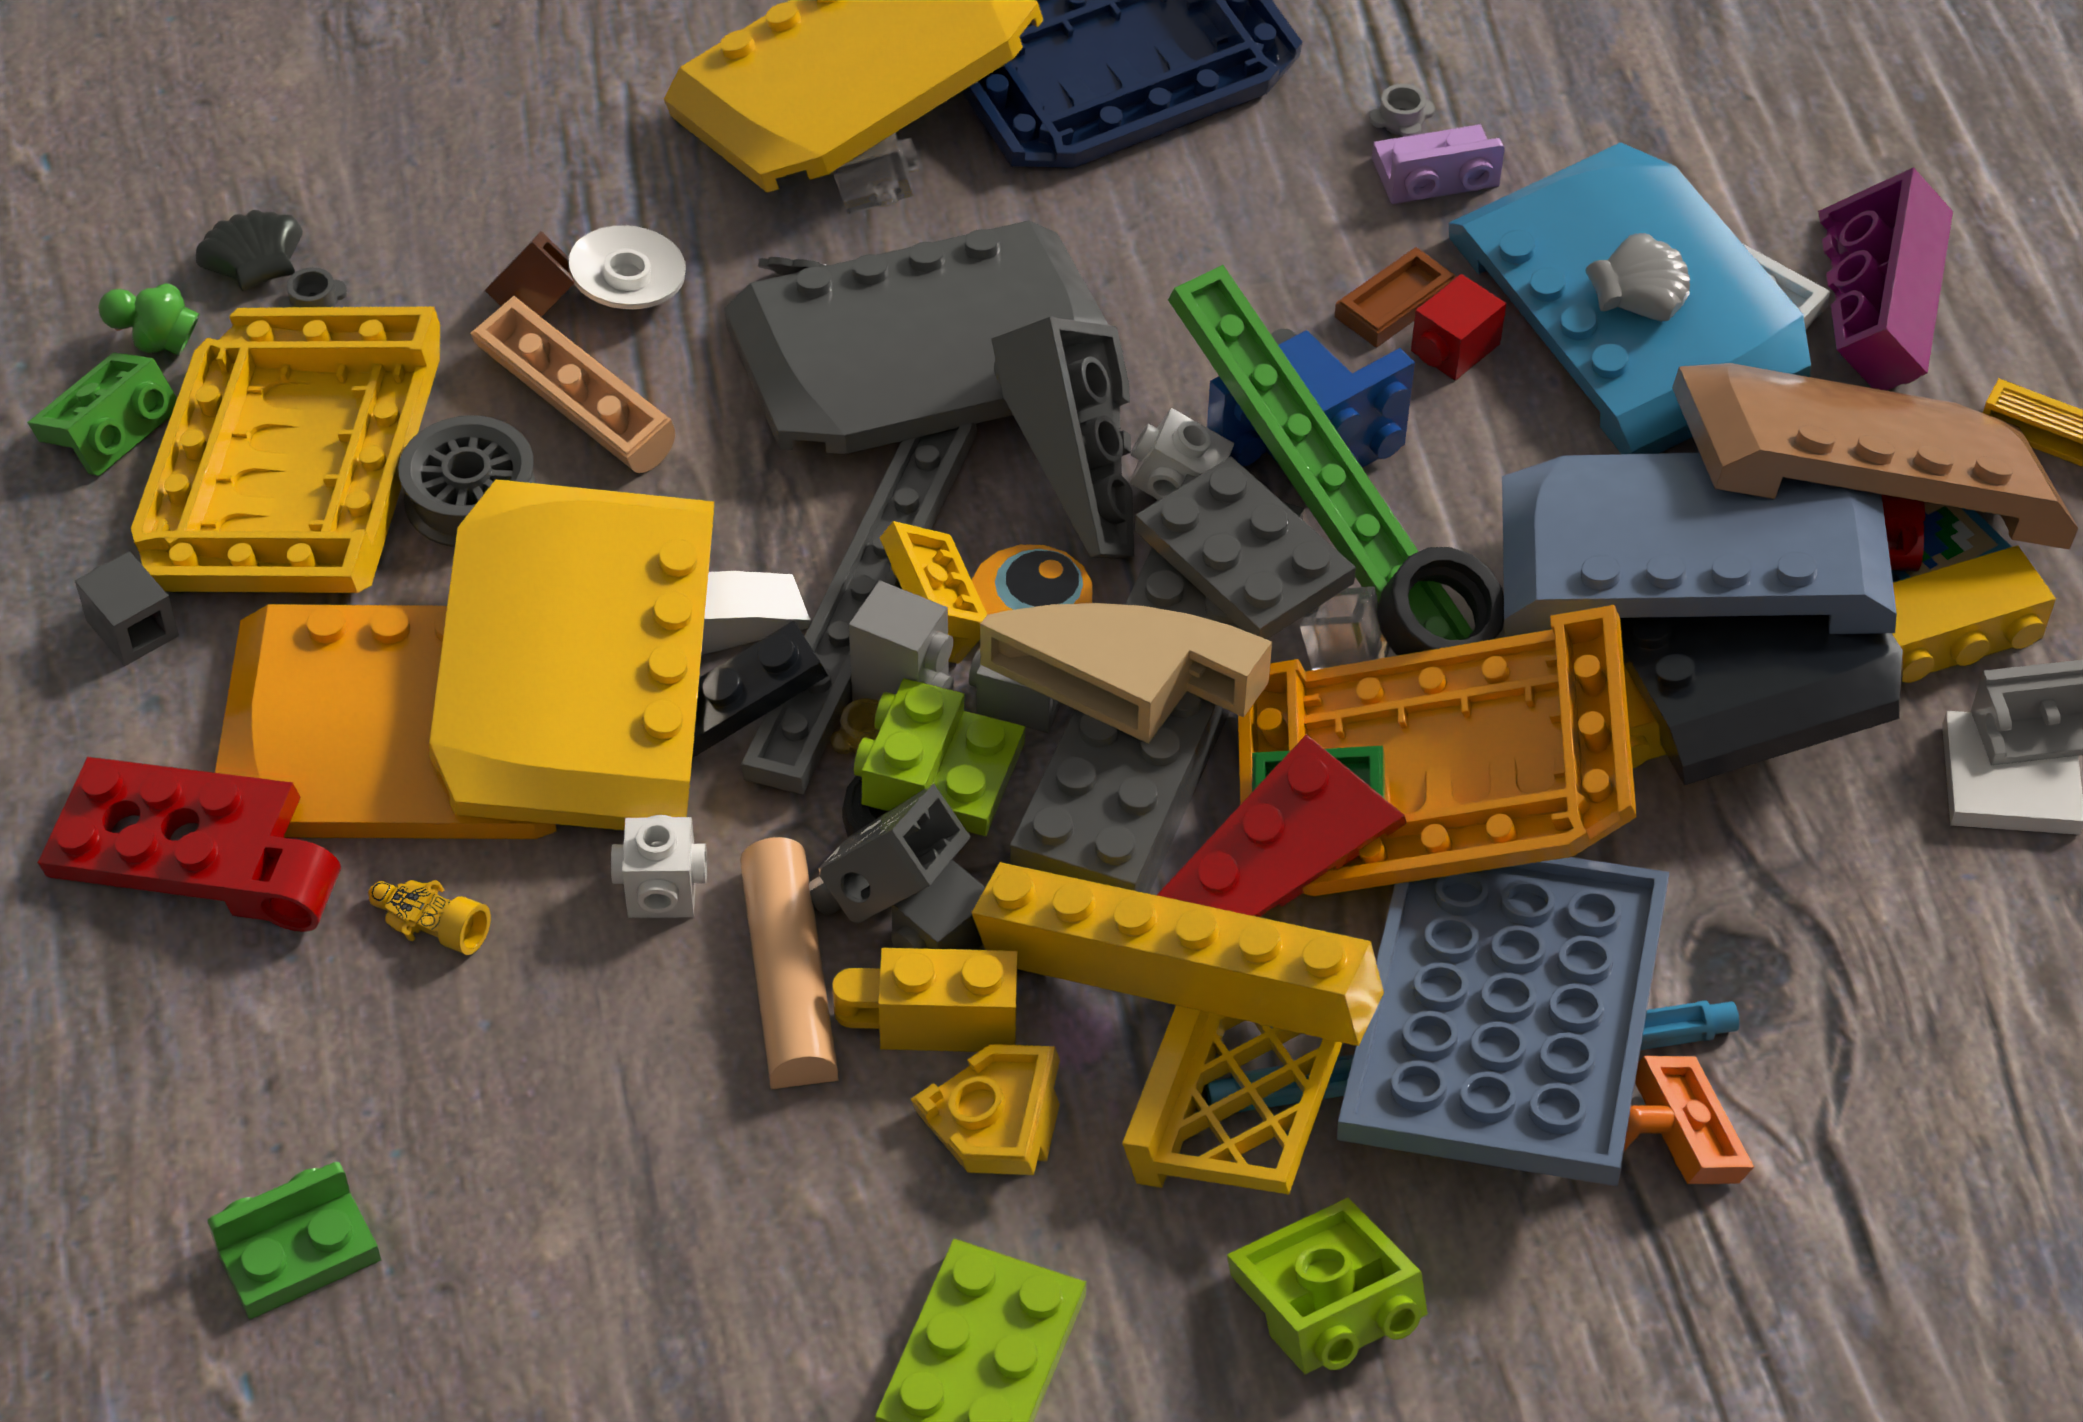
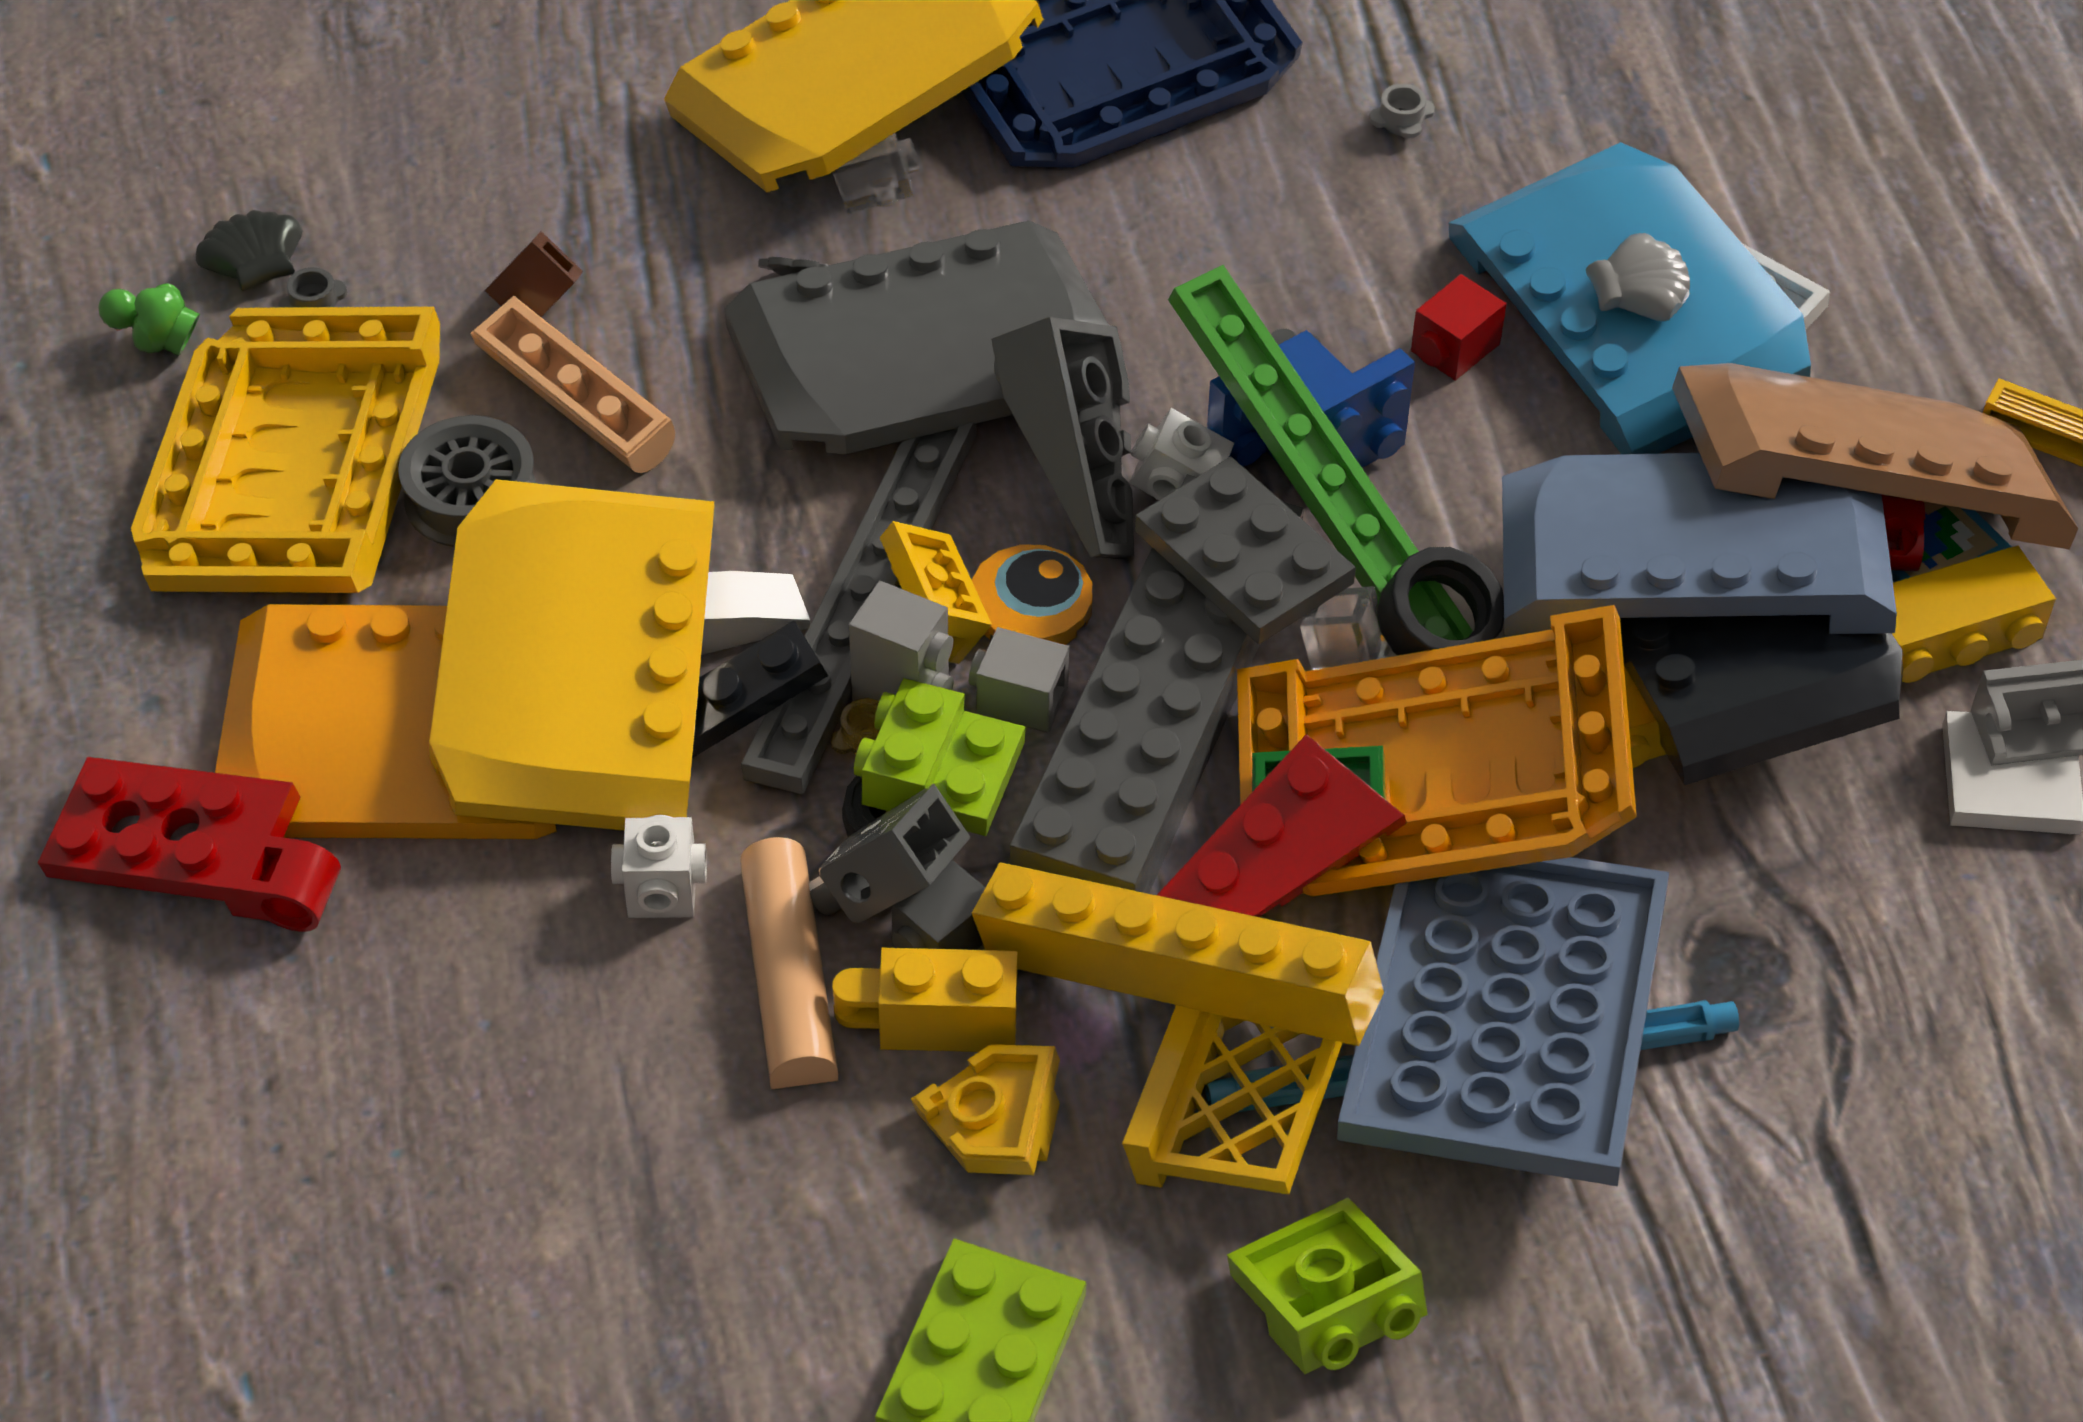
bright green bracket [27,352,177,476] -> none
dark grey brick [75,551,179,666] -> none
bright green bracket [207,1162,381,1320] -> none
yellow piece [368,880,491,955] -> none
white dish [568,225,686,309] -> none
tan slope [980,603,1272,744] -> none
dark orange tile [1334,247,1457,348] -> none
lavender bracket [1372,124,1505,204] -> none
orange plate [1623,1056,1754,1184] -> none
magenta wedge [1818,167,1953,391] -> none

